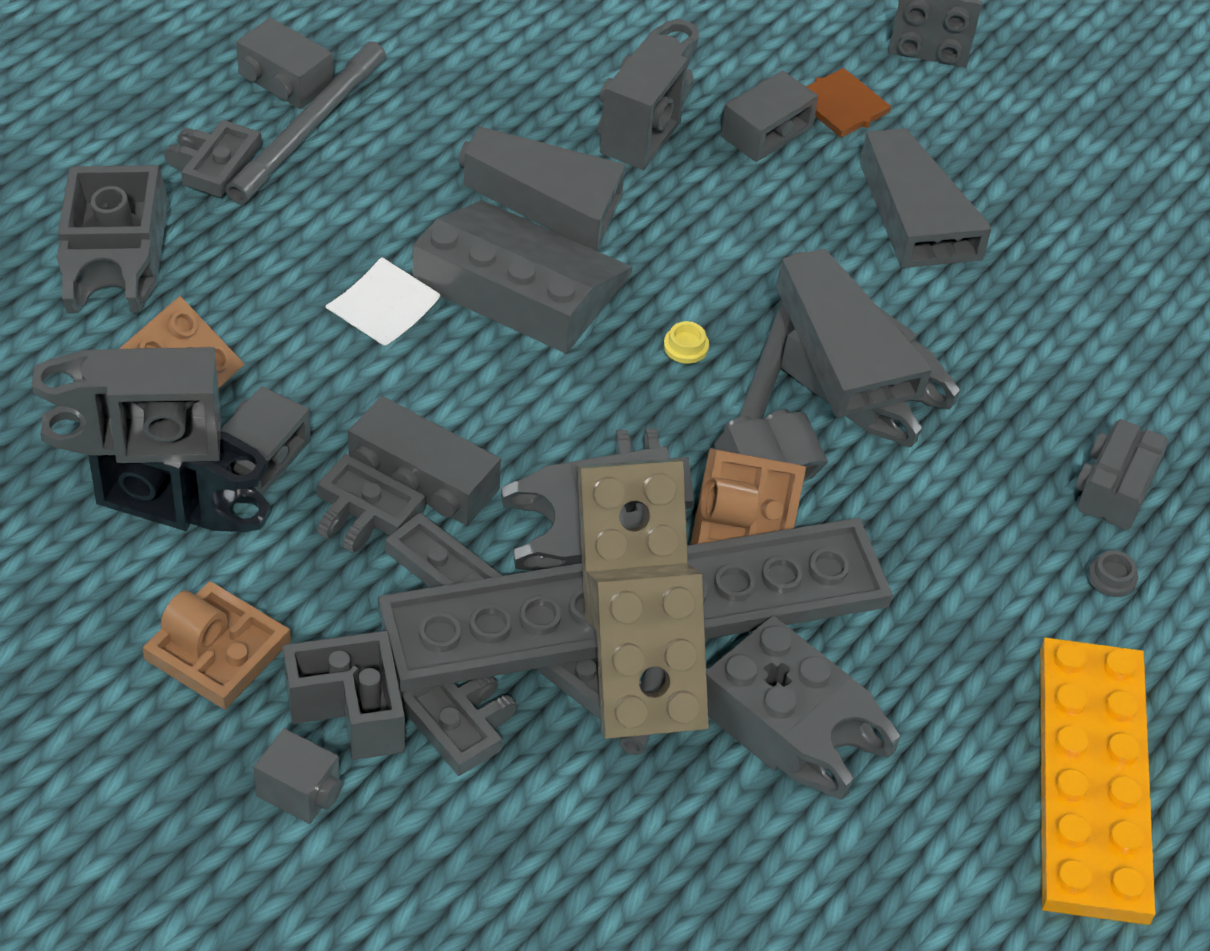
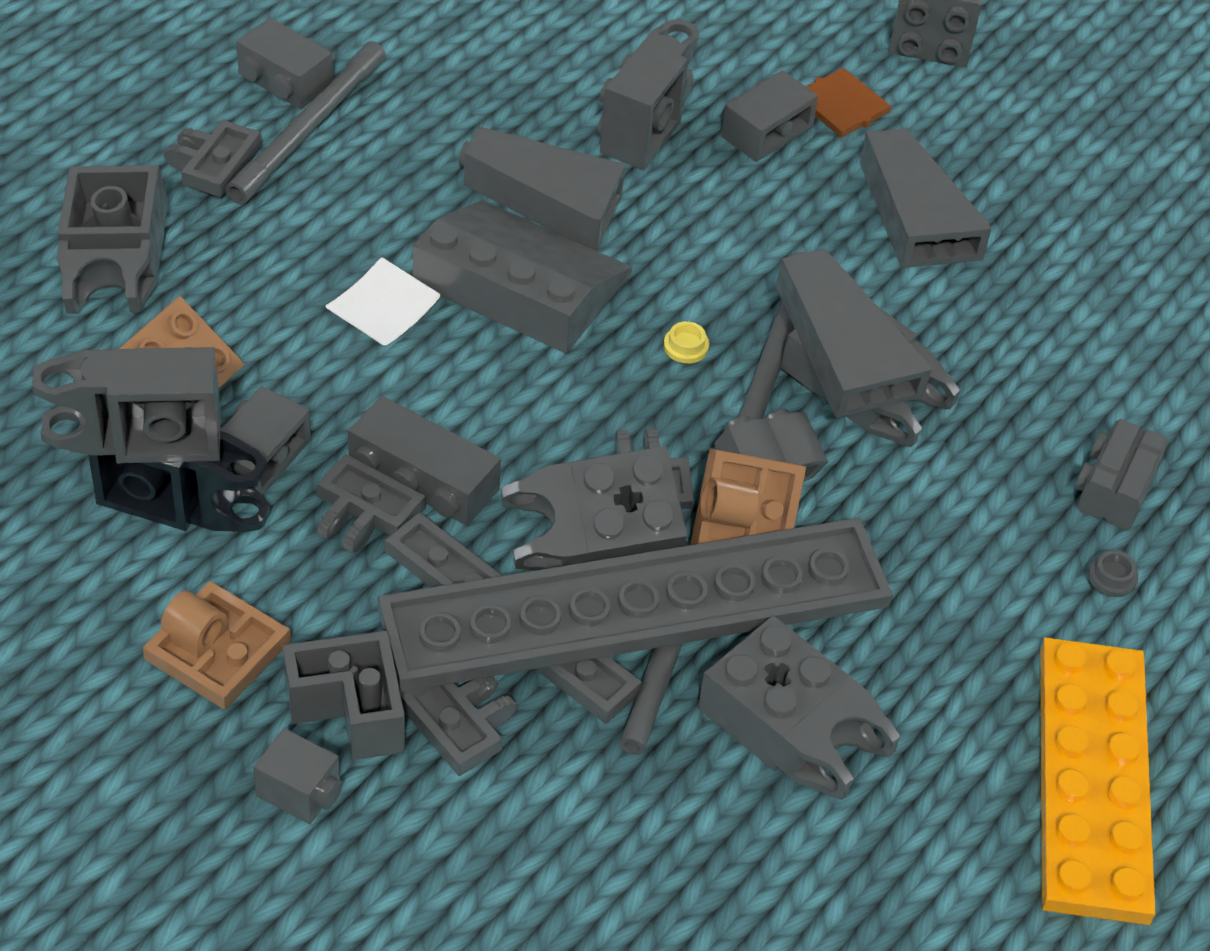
dark tan bracket [577,459,709,739] -> none

